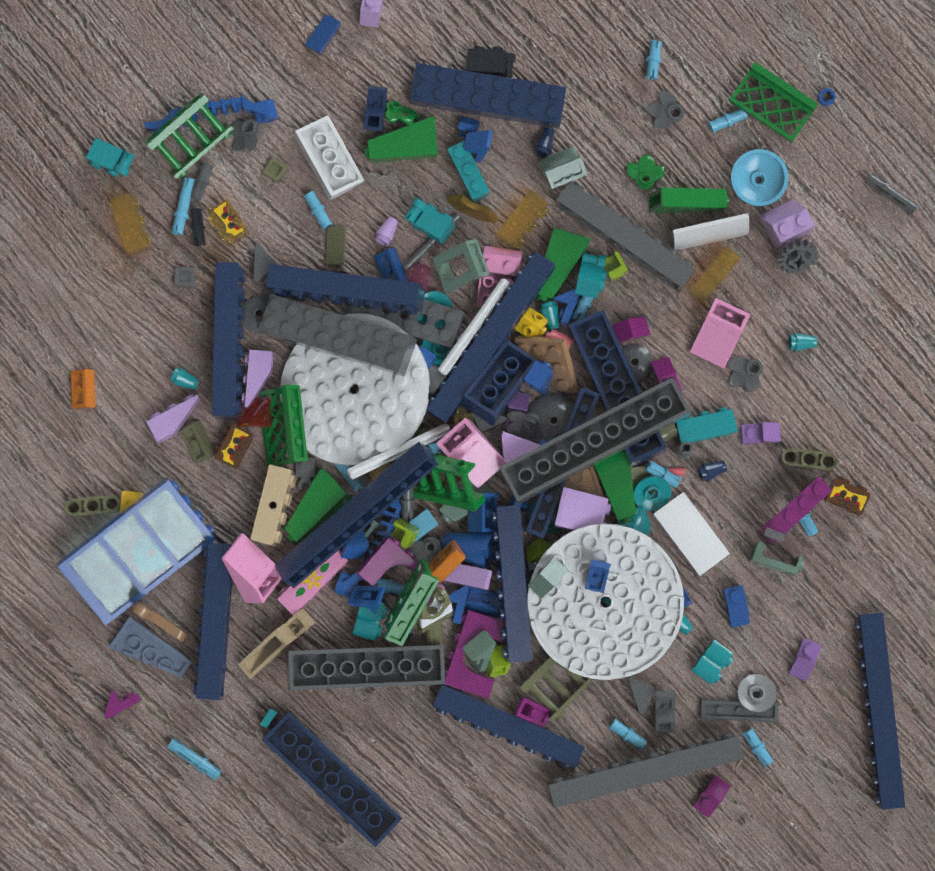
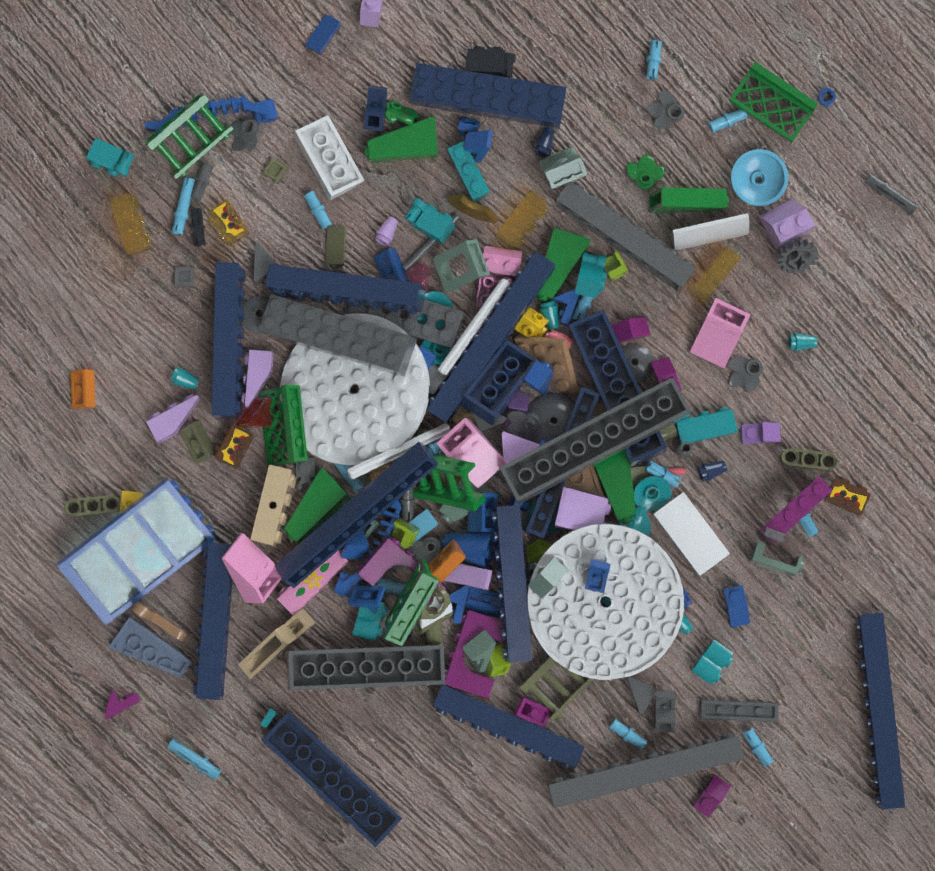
light grey dish [738,674,777,712] -> none
medium lavender slope [788,638,822,681] -> none

